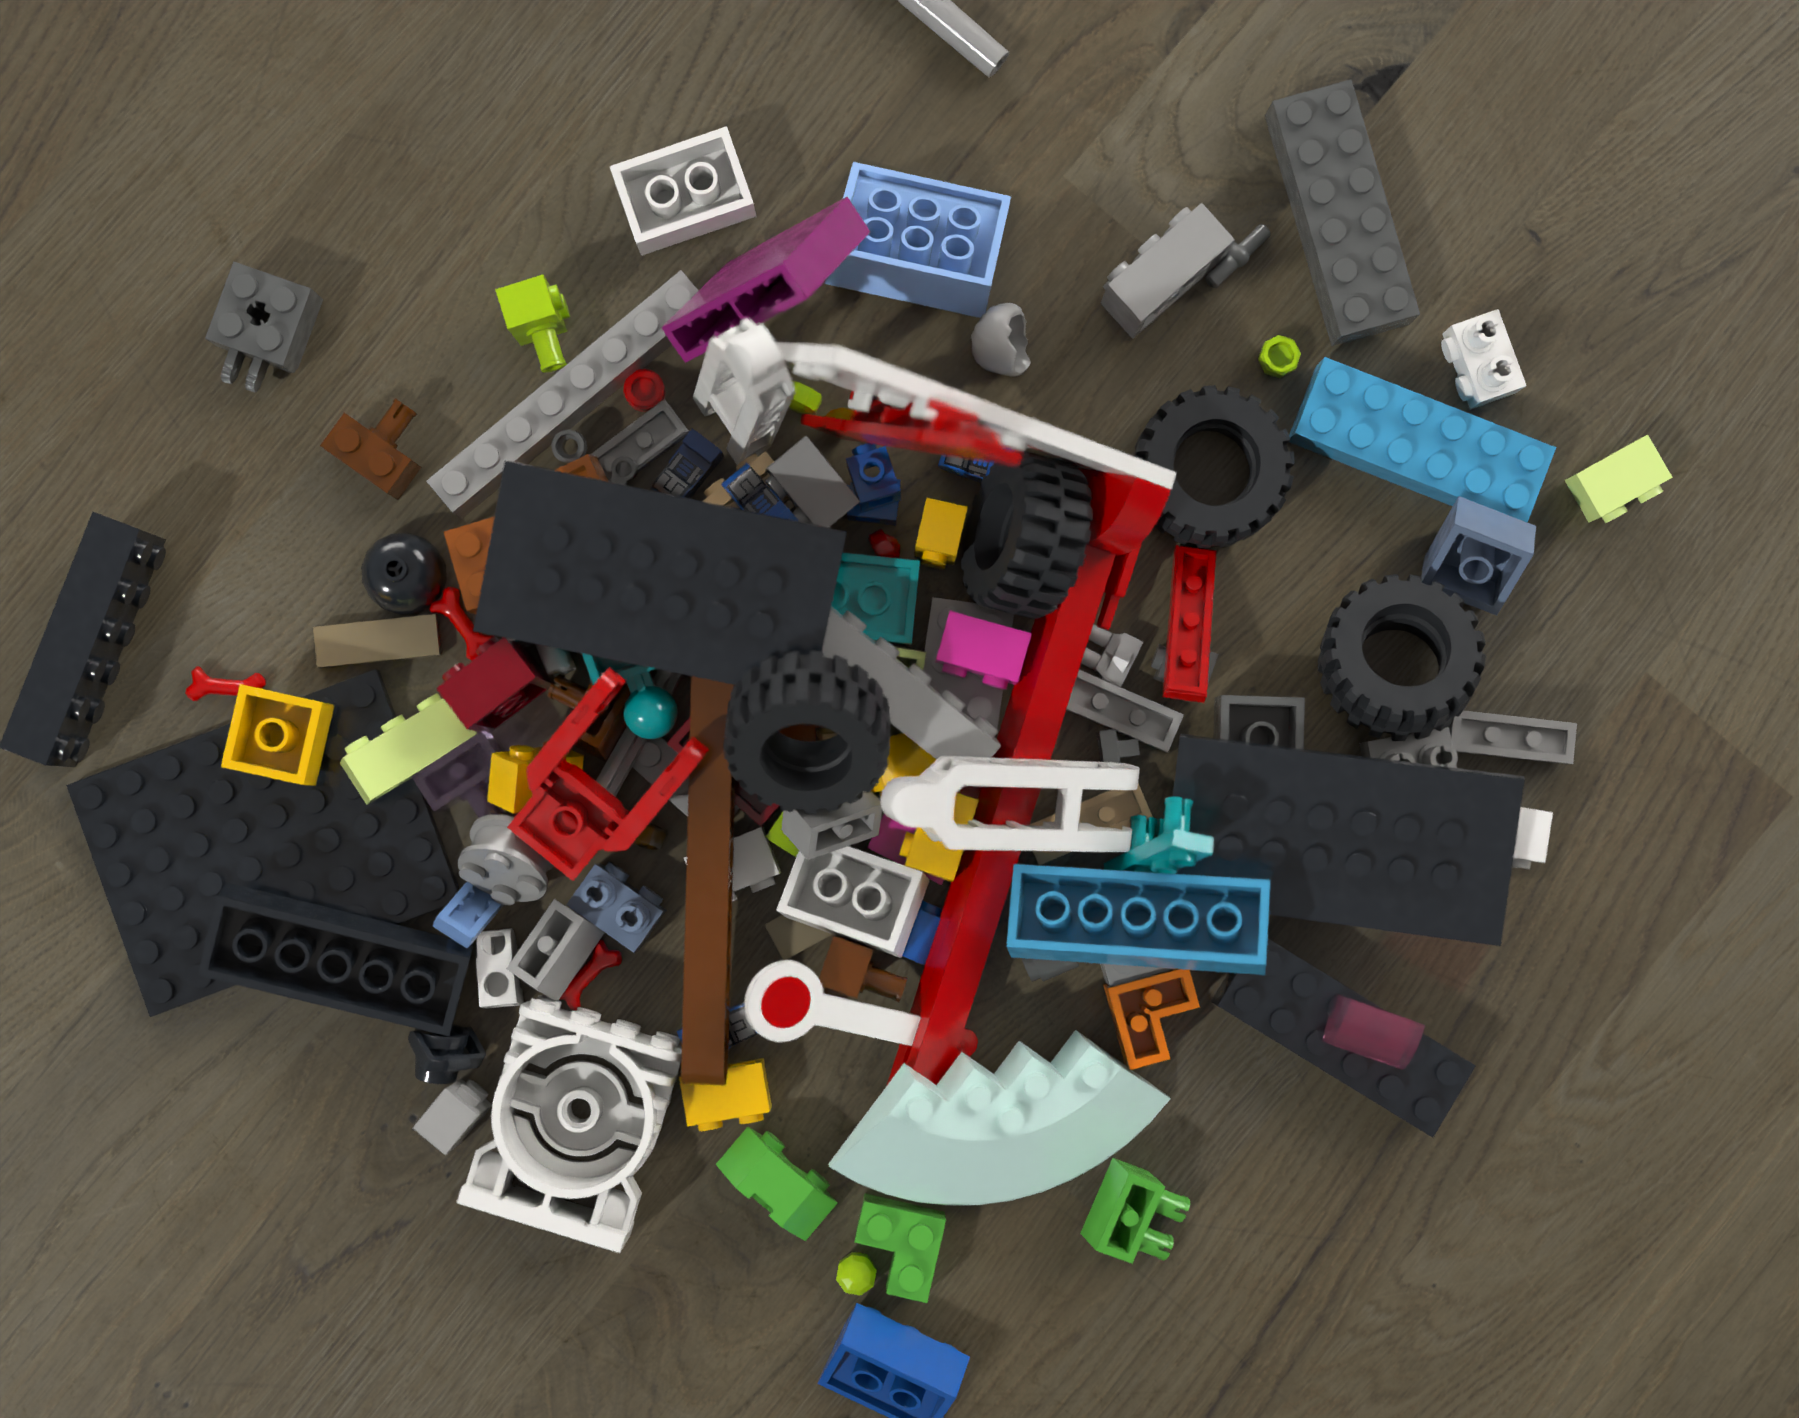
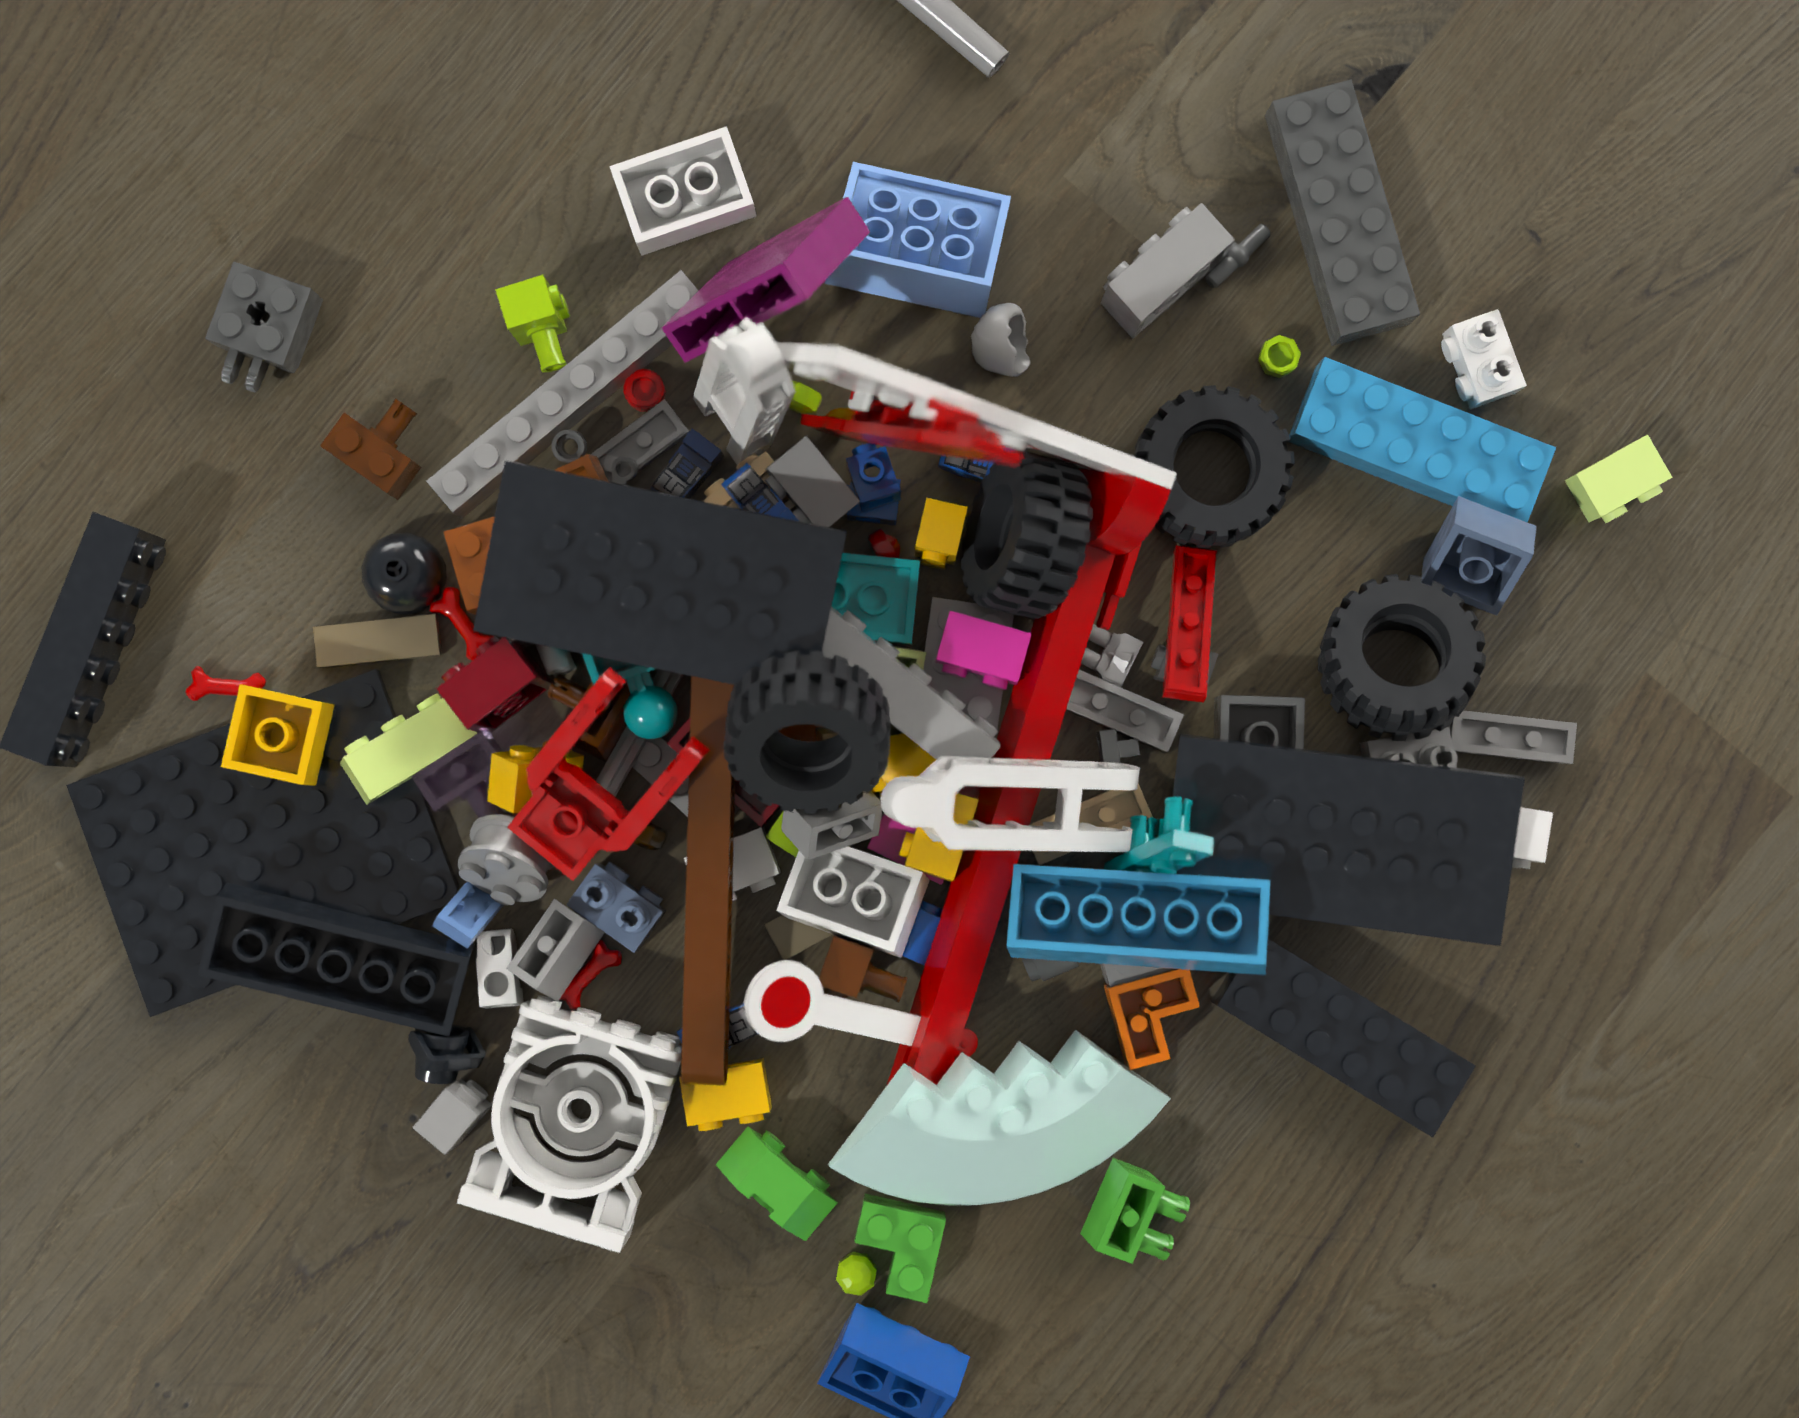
clear pink brick [1321,994,1425,1070] -> none

